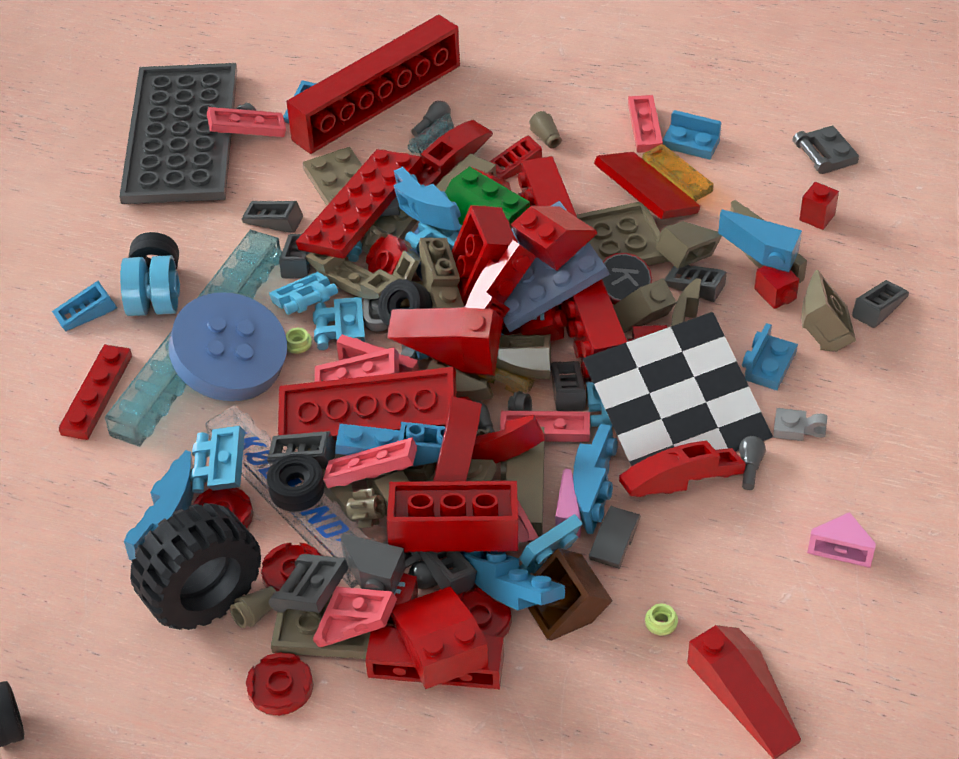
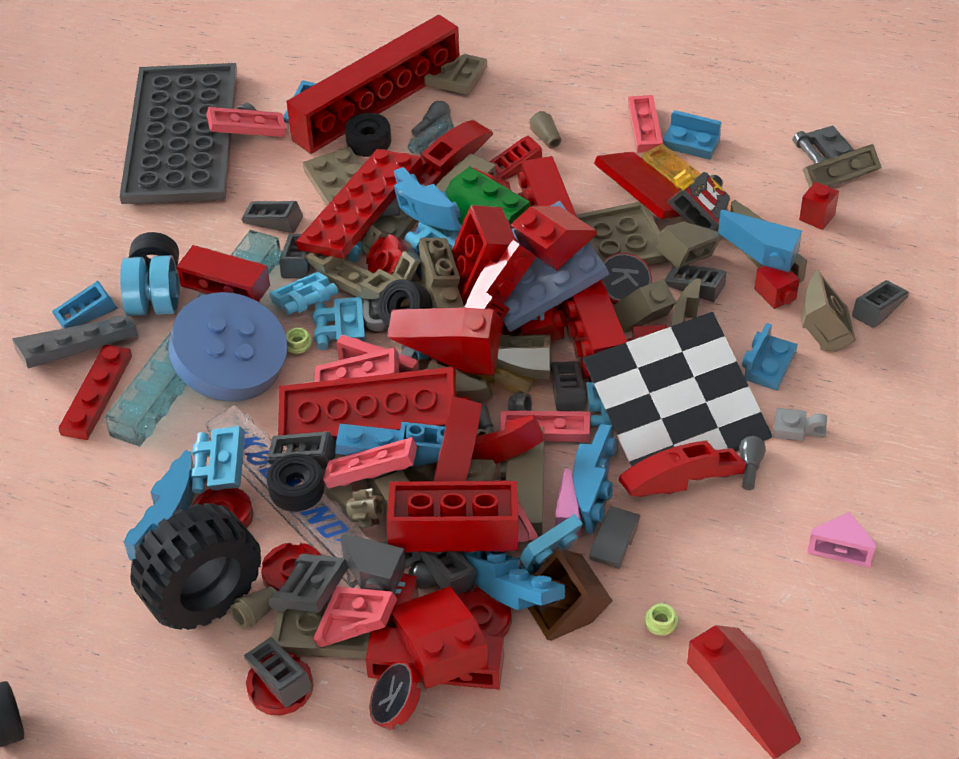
none -> dark grey wing [12,316,138,369]
none -> red brick [176,245,270,302]
none -> dark grey slope [244,637,312,707]
none -> black tyre [345,113,391,157]
none -> tile [369,661,421,730]
none -> dark tan wing [425,54,487,95]
none -> torso [668,169,730,230]
none -> dark tan tile [803,144,882,188]

